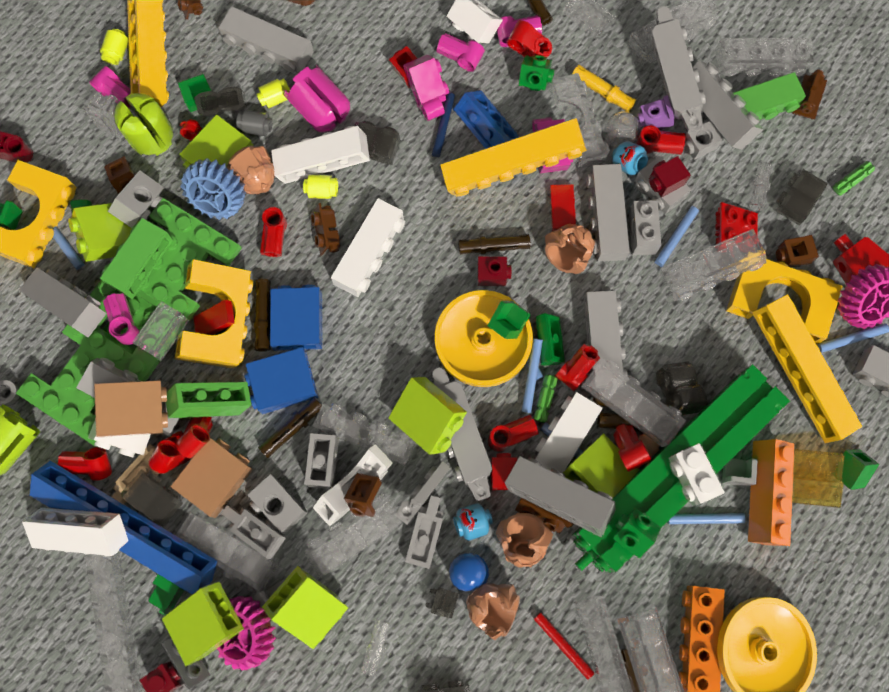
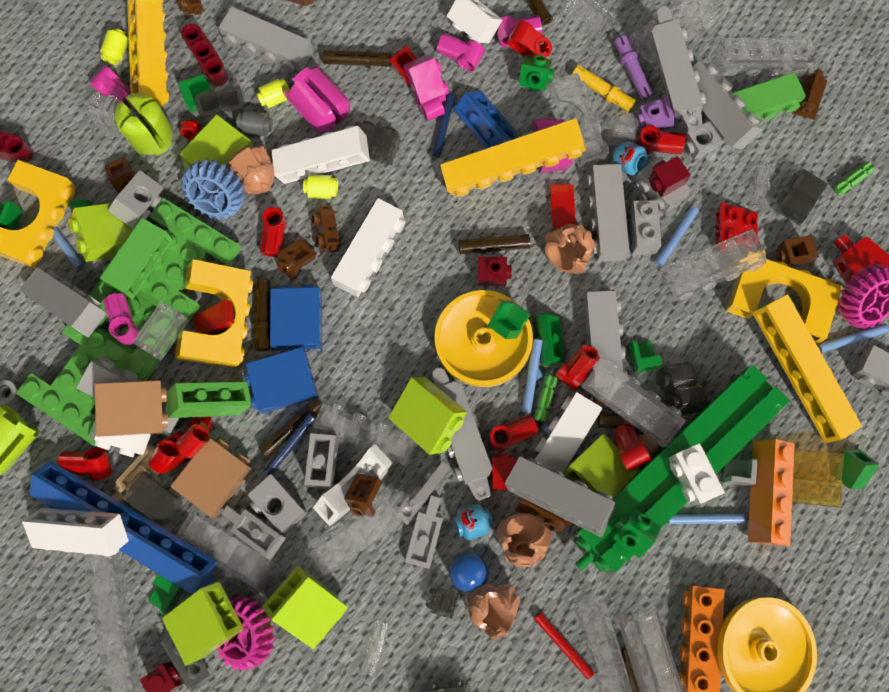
none -> dark red beam [181,23,228,86]
none -> dark blue bar [263,413,317,476]
none -> reddish brown bracket [277,238,317,280]
none -> dark brown pin [323,49,392,68]
none -> medium lavender pin [614,35,654,102]
none -> green panel [628,340,663,373]

